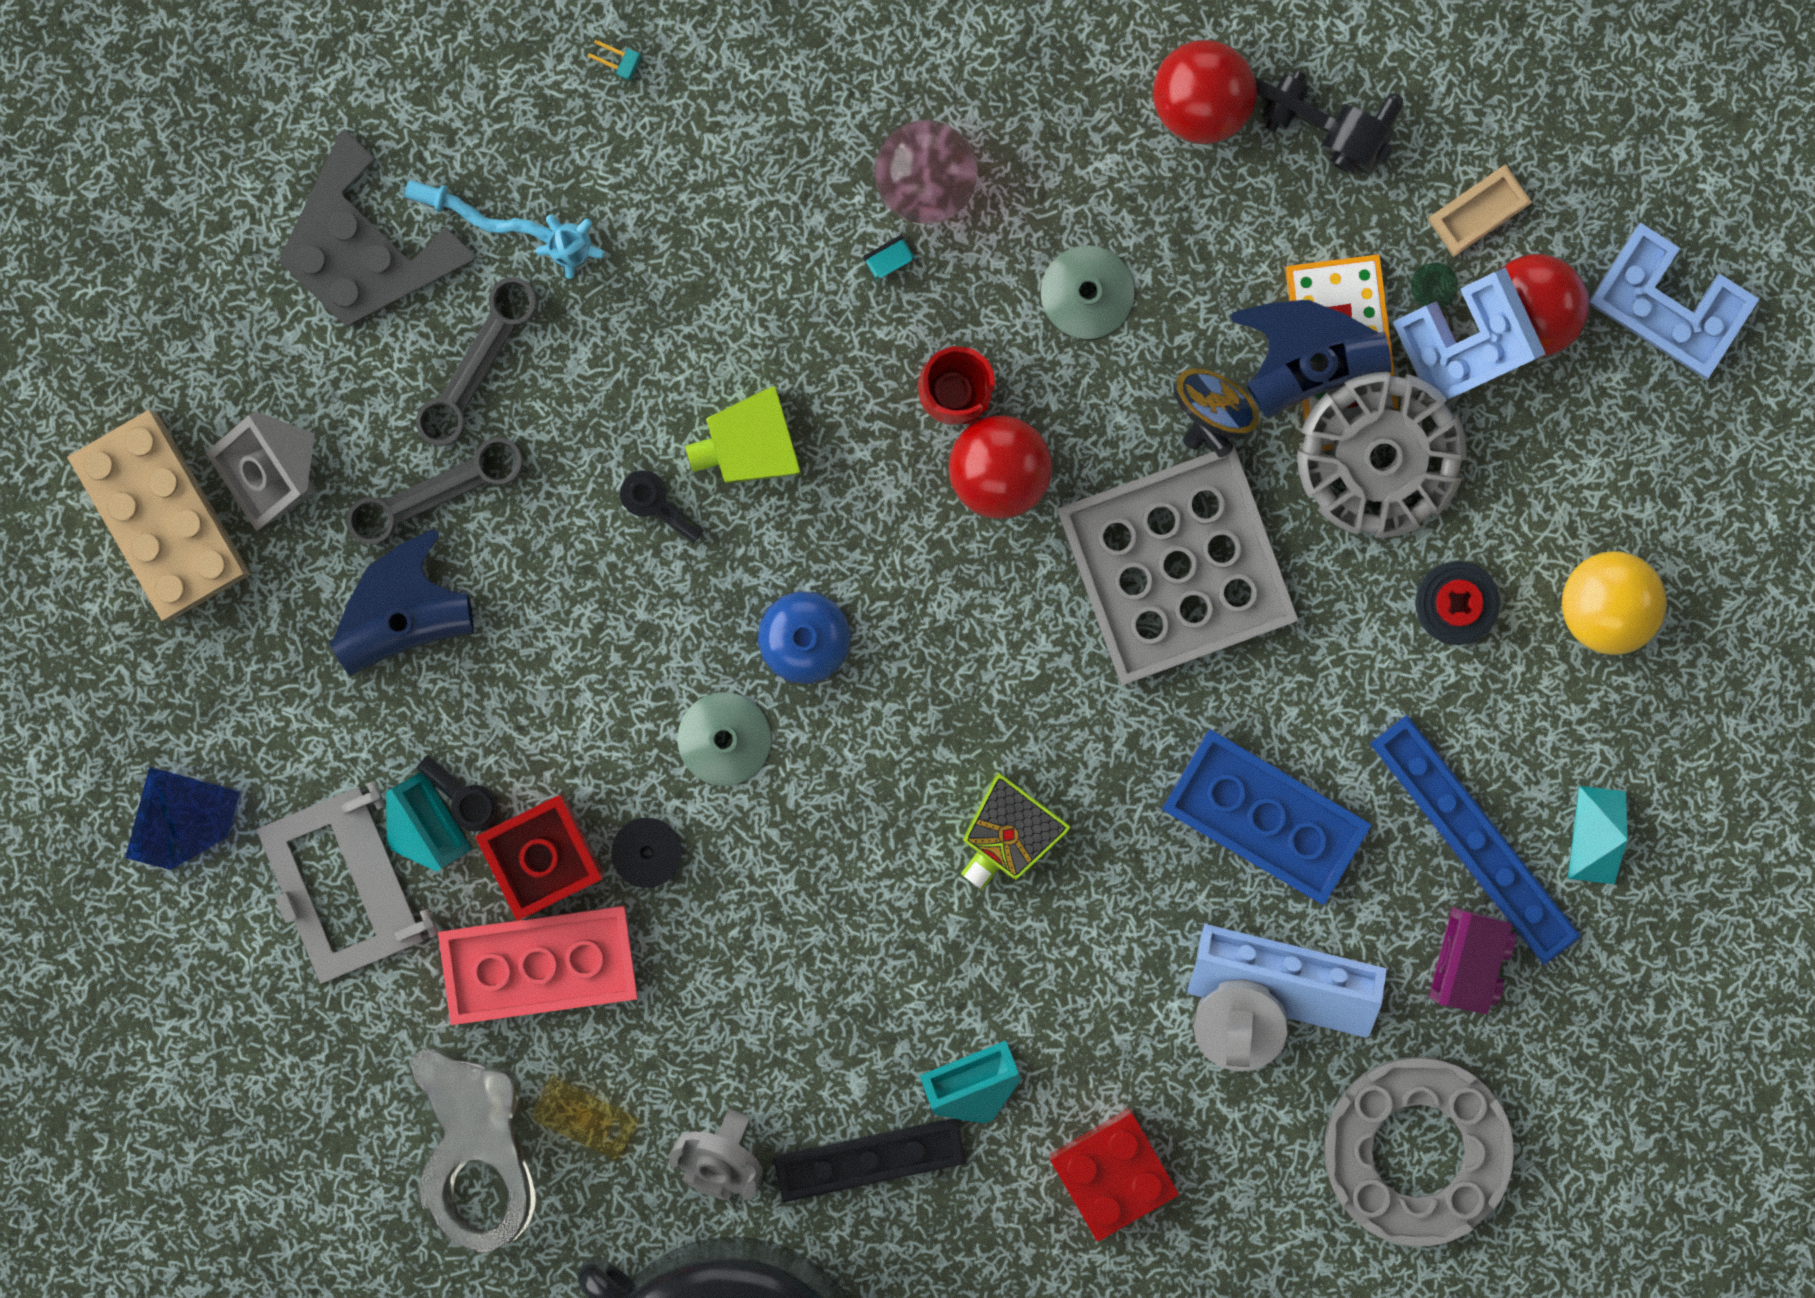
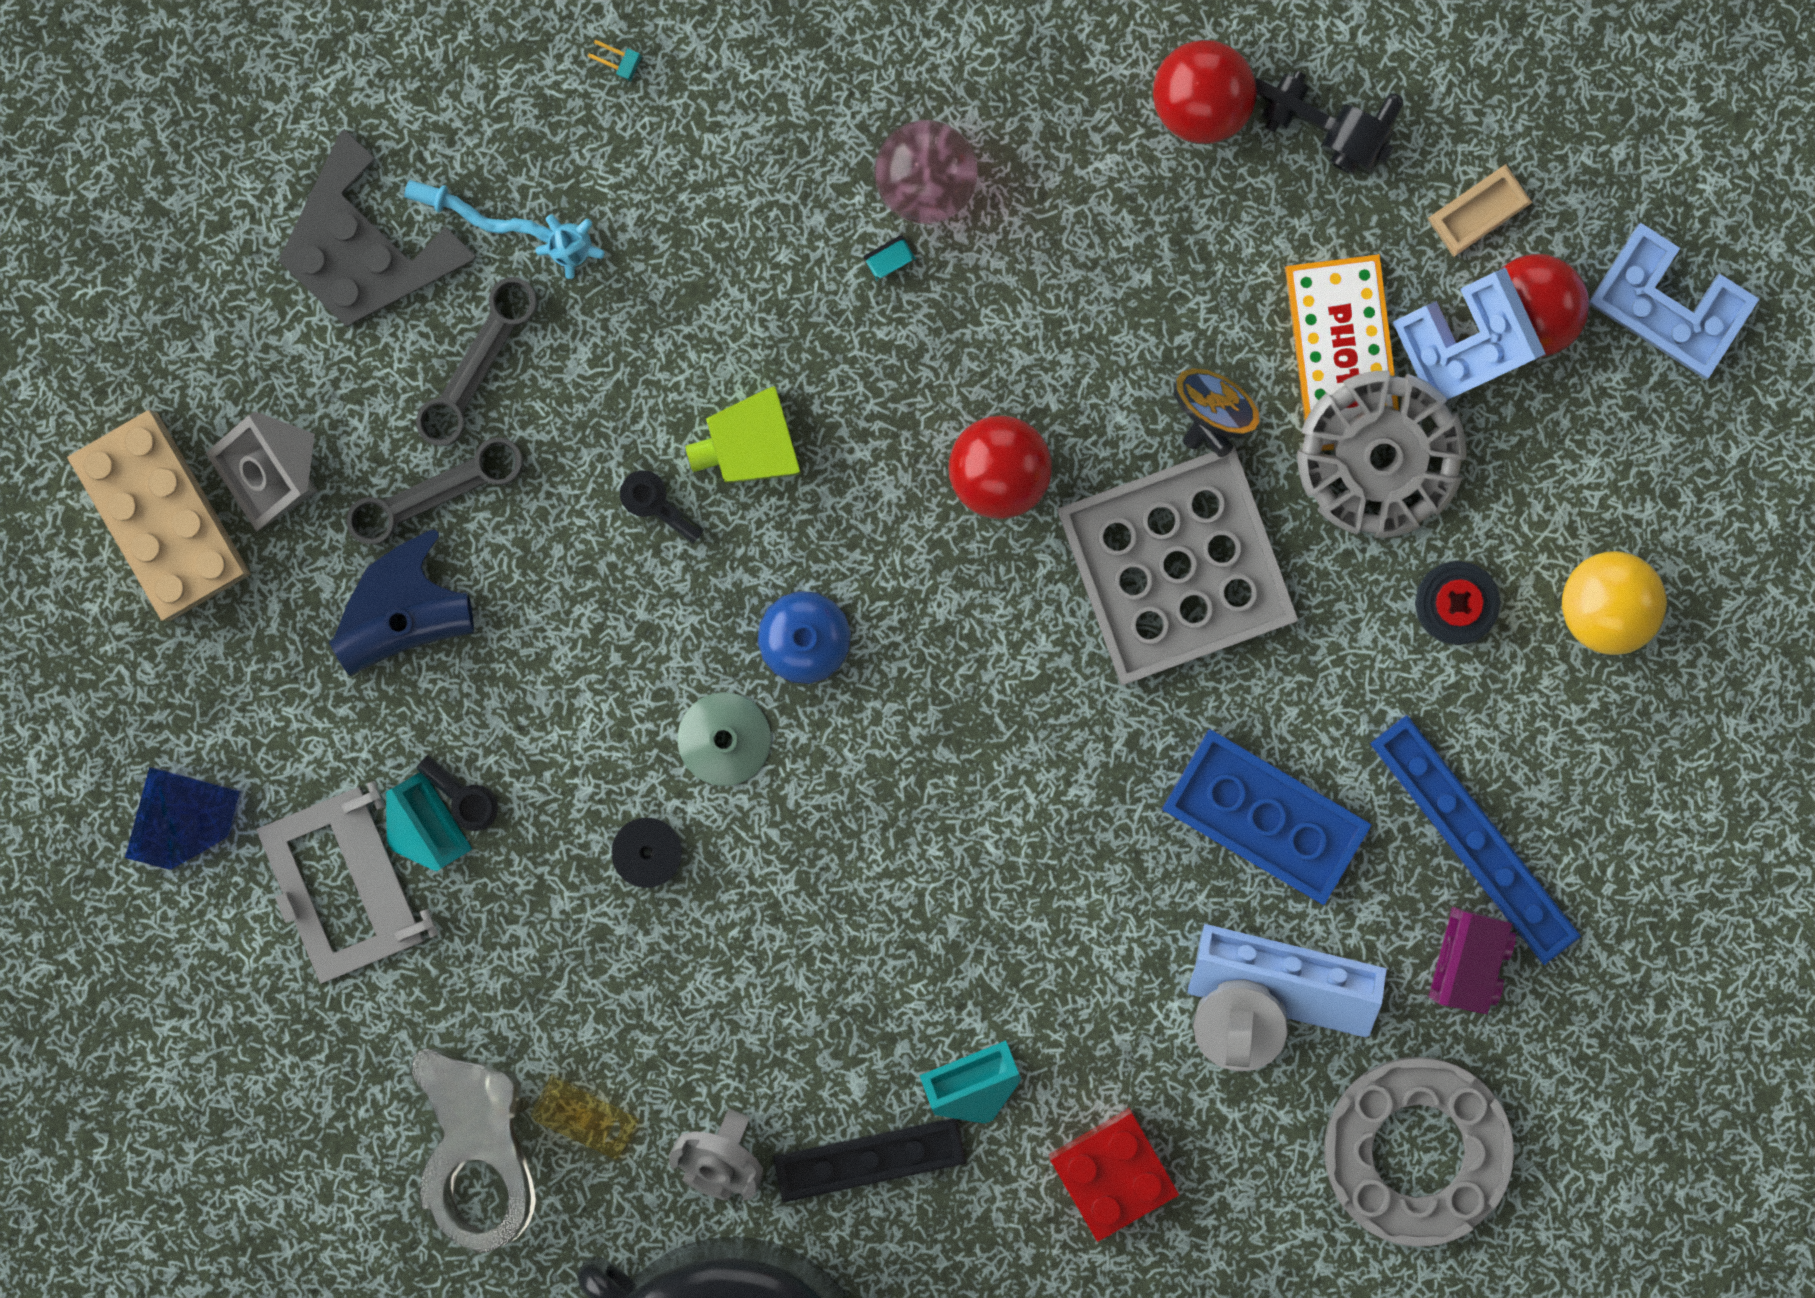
coral plate [438,905,638,1025] -> none
red brick [475,793,606,921] -> none
red helmet [917,346,995,425] -> none
torso [961,772,1070,890] -> none
sand green dish [1041,245,1134,339] -> none
dark blue pin [1230,300,1391,419] -> none
clear green plate [1411,262,1458,309] -> none
slope [1567,786,1628,884] -> none

